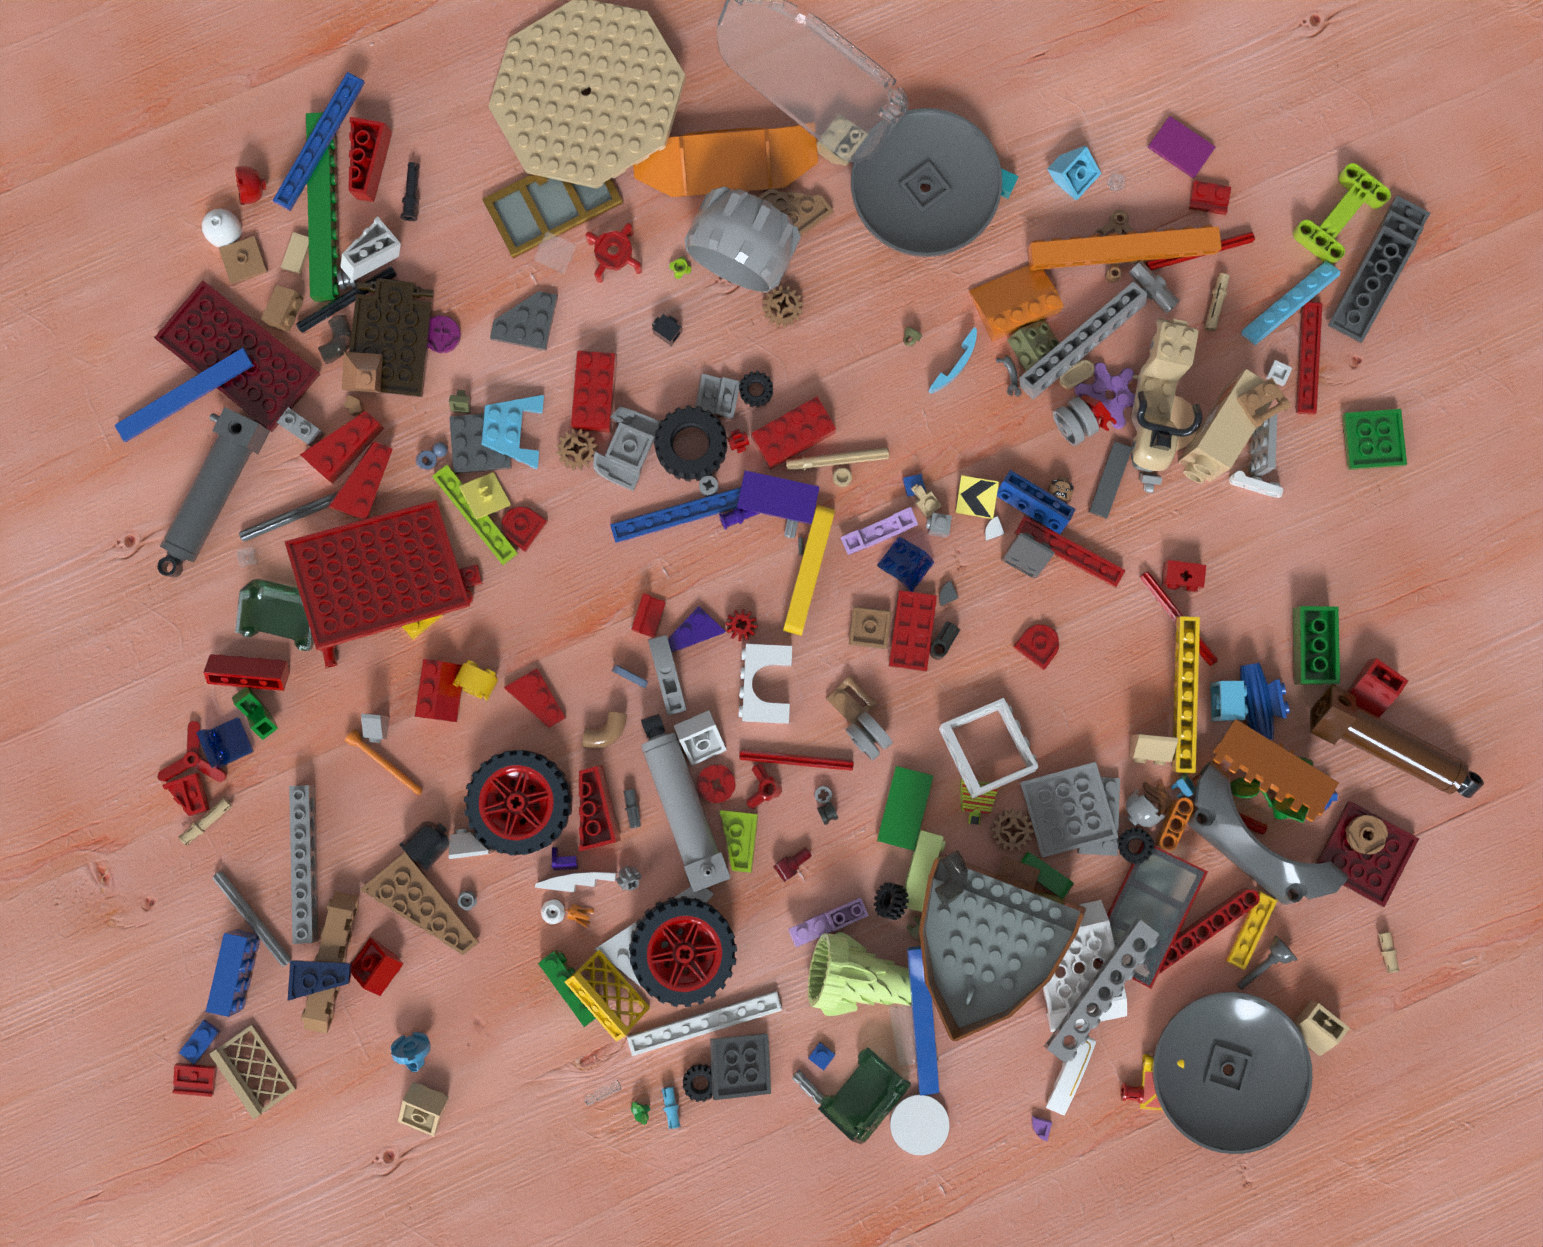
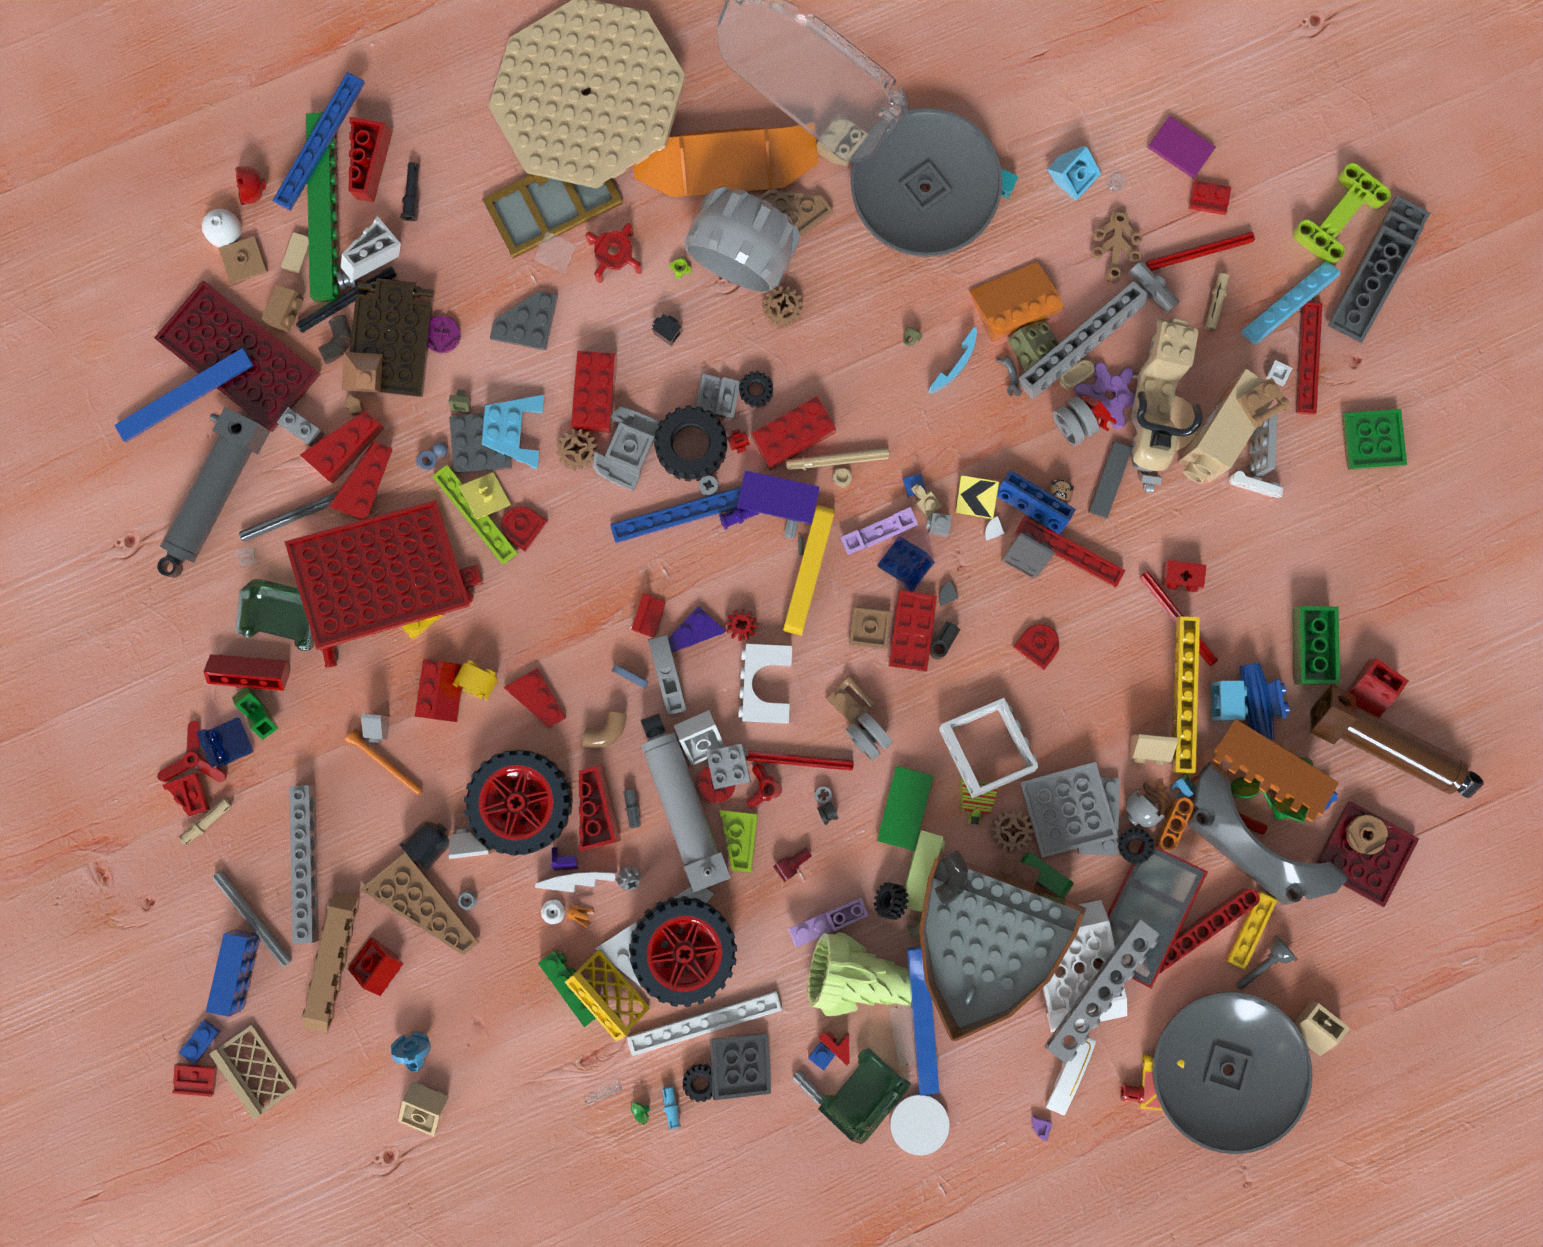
dark blue wing [287,960,352,1001] -> none
orange brick [1028,225,1222,270] -> none
tan pin [1378,932,1400,973] -> none
none -> light grey hinge [706,744,751,789]
none -> red slope [818,1030,850,1066]

